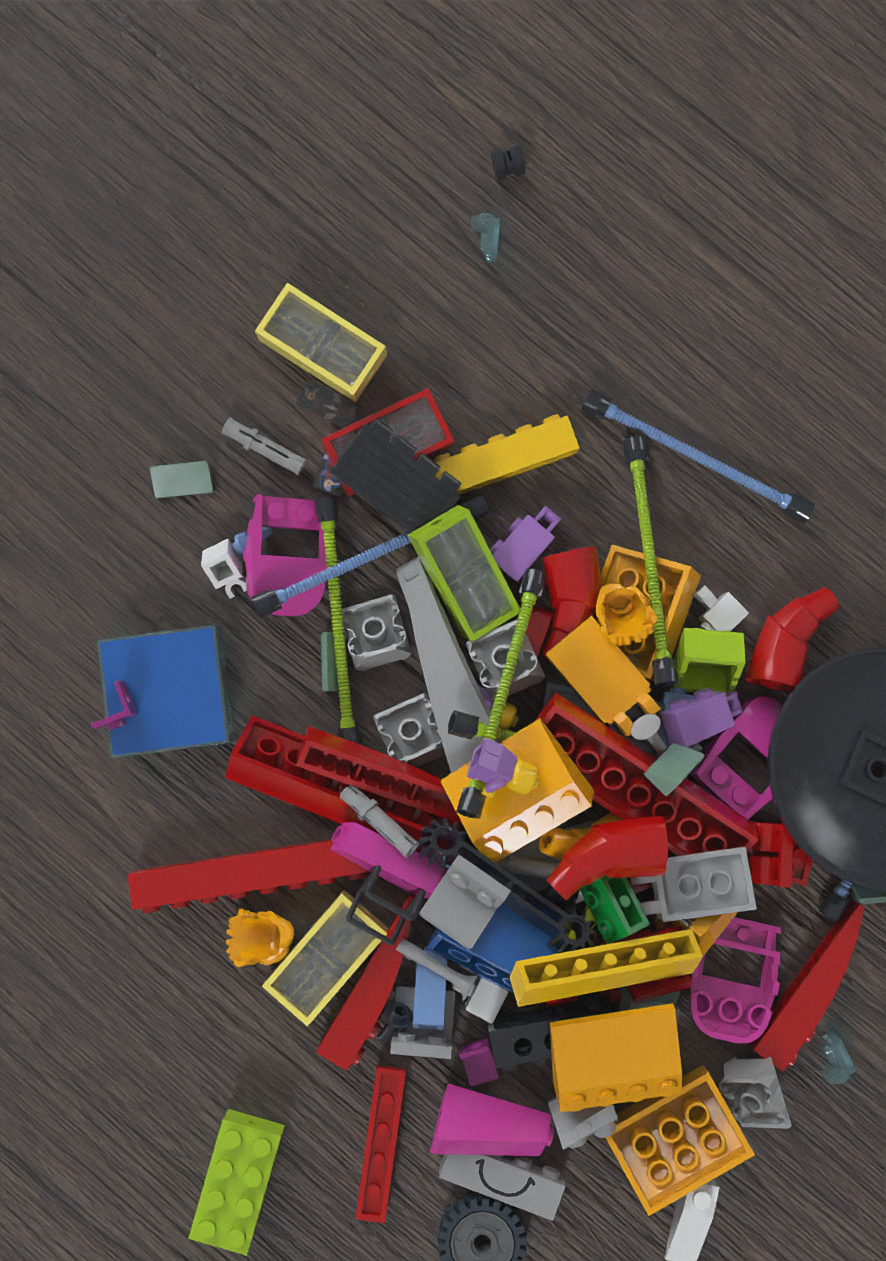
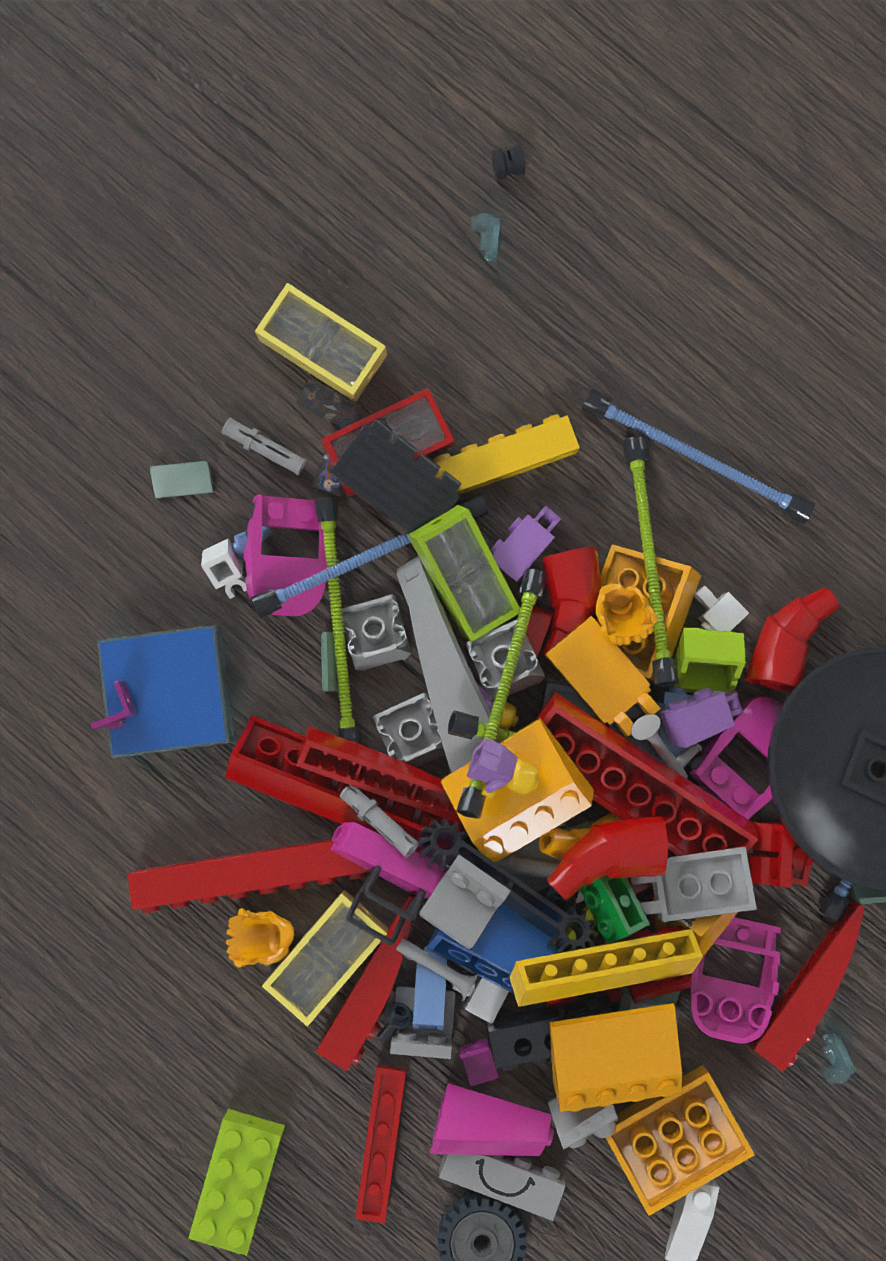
sand green slope [644,743,705,796] -> none
light grey slope [719,1056,792,1129] -> none

